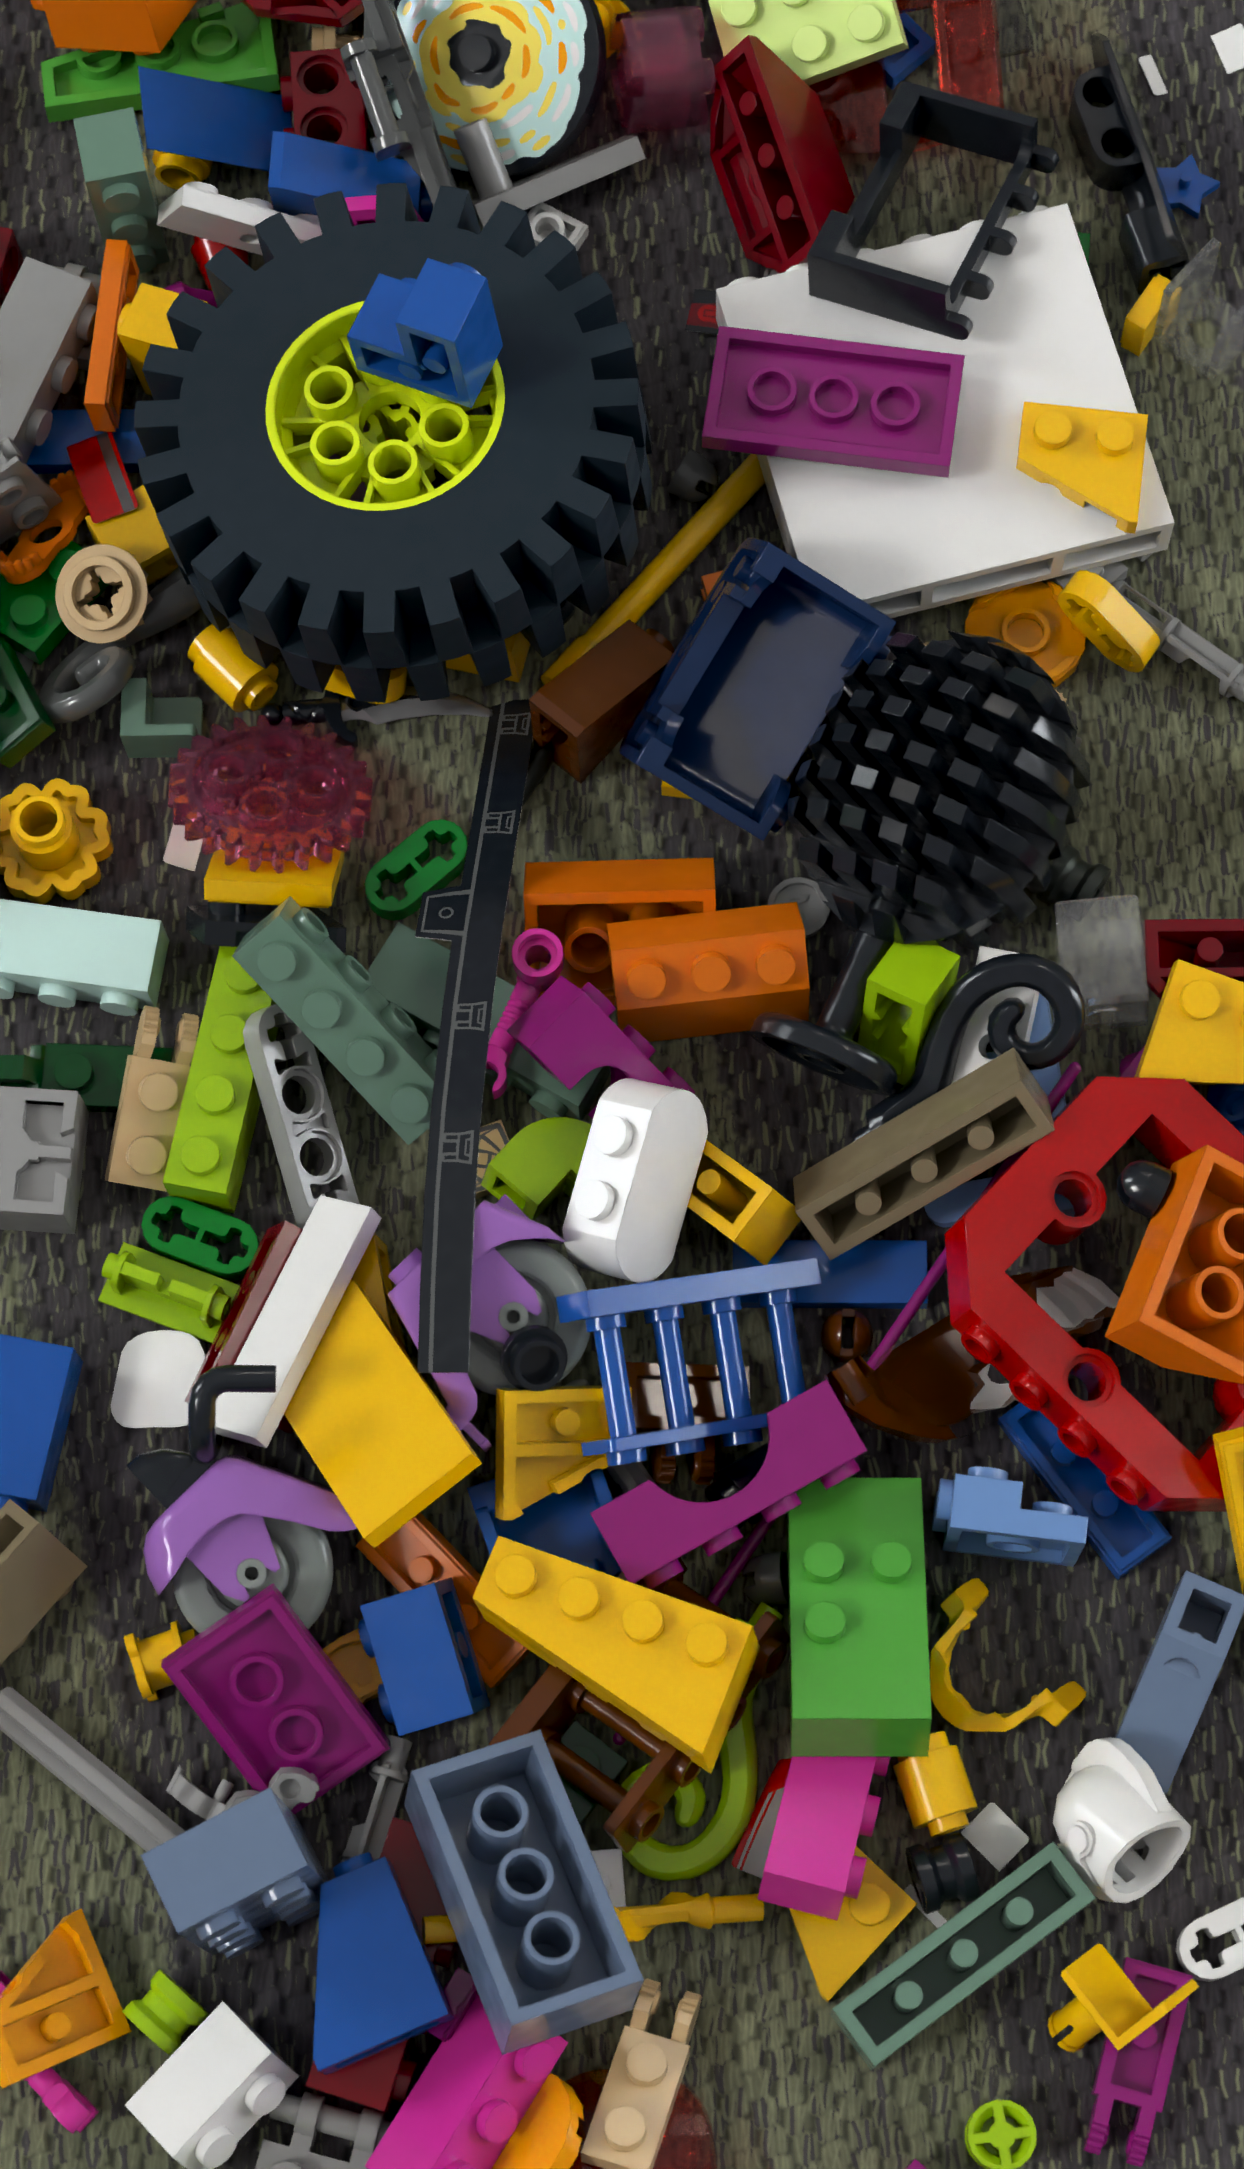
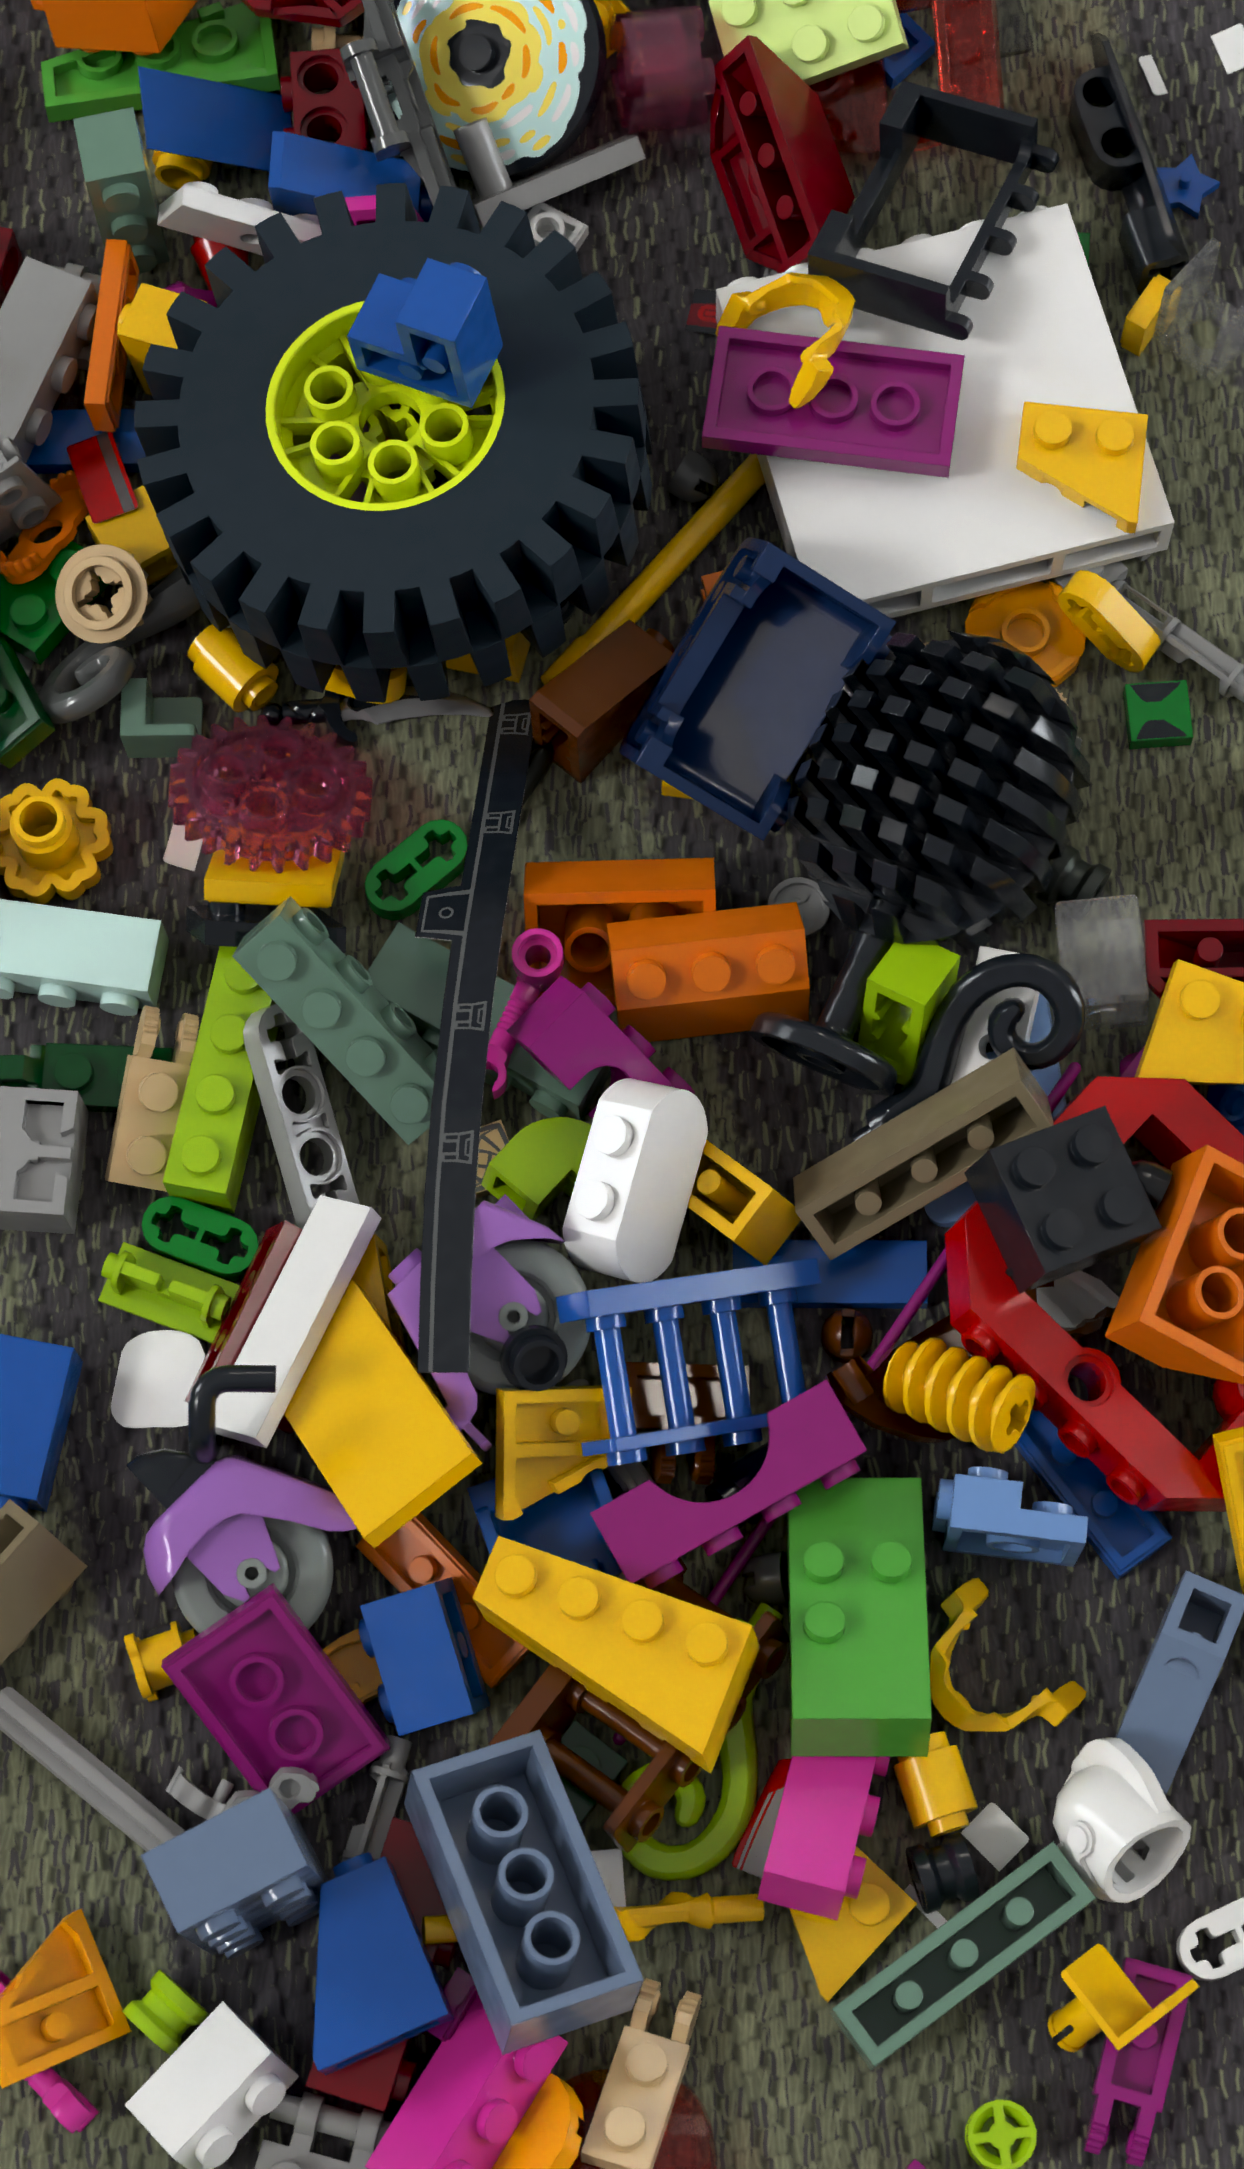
none -> yellow helmet [716,273,855,409]
none -> yellow piece [883,1338,1036,1454]
none -> black brick [964,1106,1162,1294]
none -> green tile [1123,680,1193,749]

